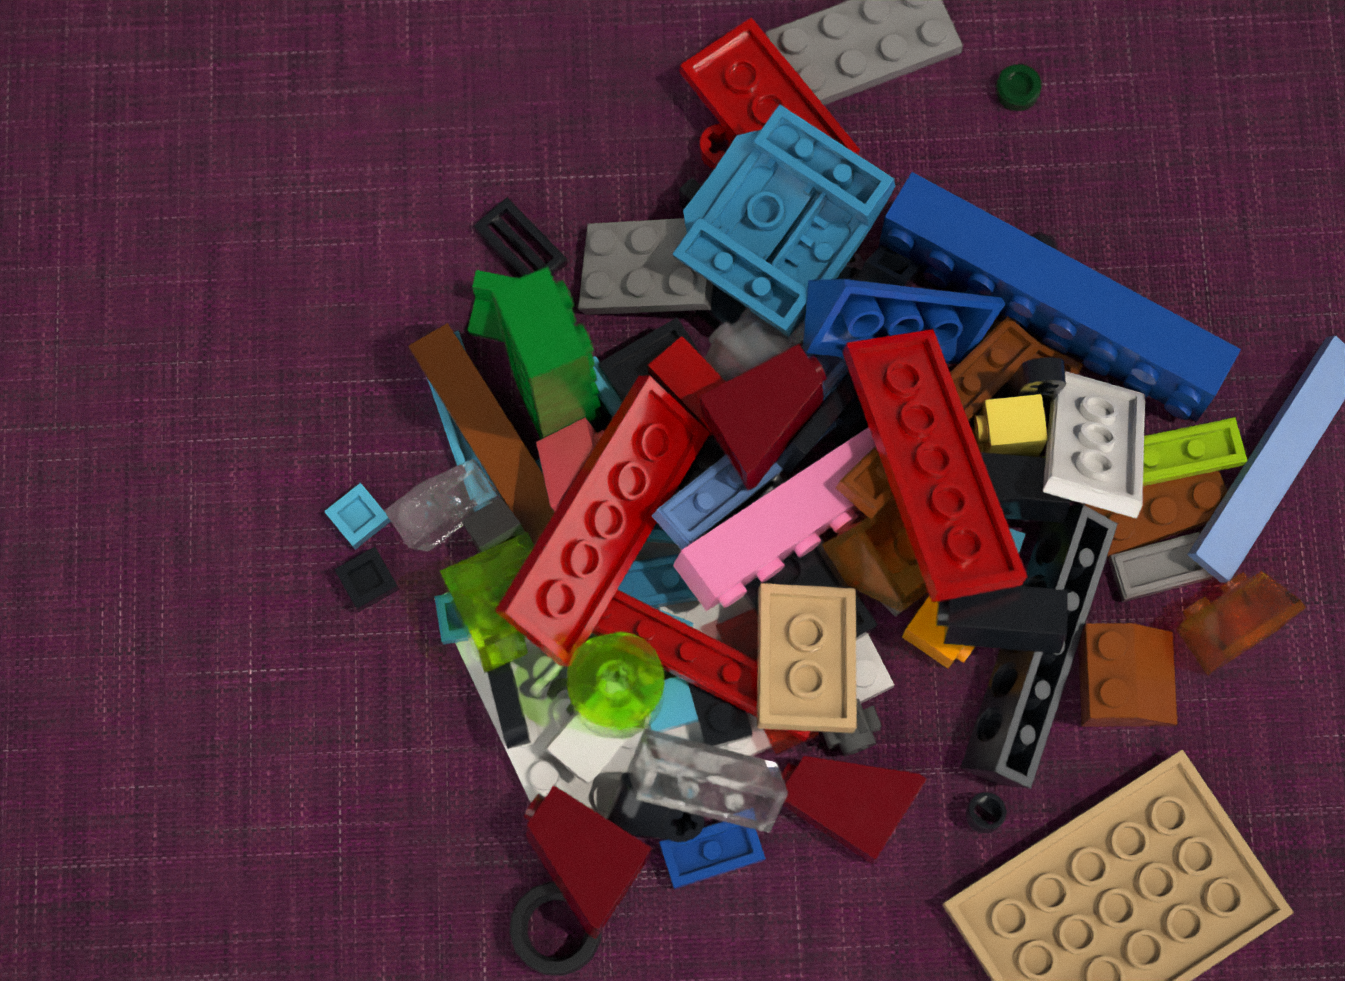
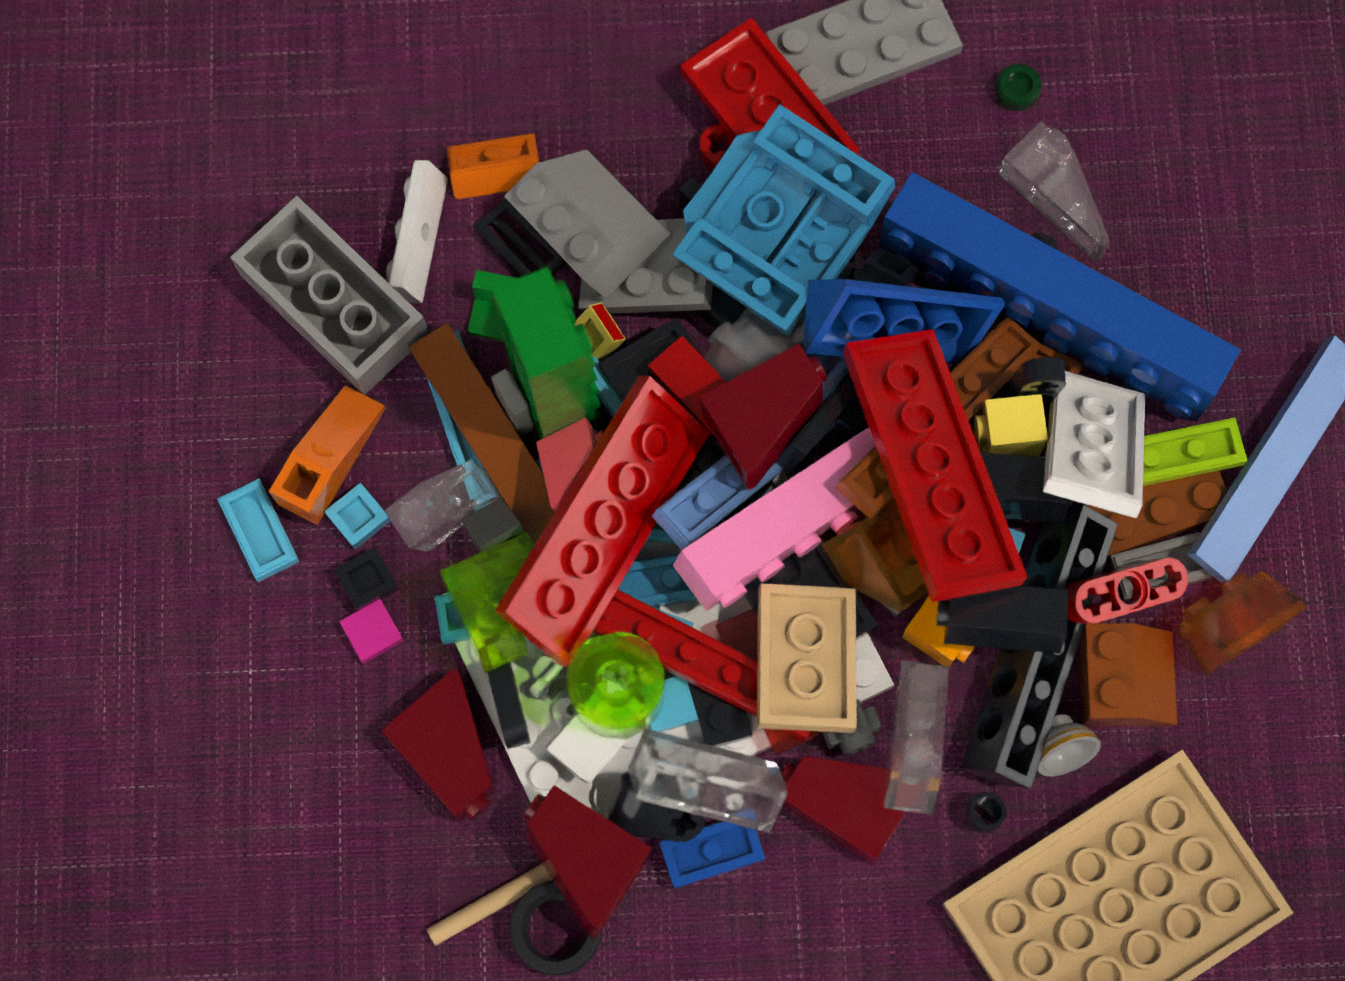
none -> medium azure tile [217,479,300,582]
none -> light grey brick [230,196,429,395]
none -> orange slope [269,385,386,526]
none -> dark pink tile [339,599,404,664]
none -> dark red slope [381,668,495,822]
none -> white tile [386,160,448,303]
none -> tan bar [427,863,553,946]
none -> orange slope [447,134,539,199]
none -> light grey tile [491,369,535,440]
none -> light grey slope [504,149,670,299]
none -> light yellow plate [574,302,626,362]
none -> clear brick [884,660,949,815]
none -> clear slope [999,121,1110,262]
none -> light grey piece [1037,715,1101,777]
none -> red beam [1065,558,1188,624]

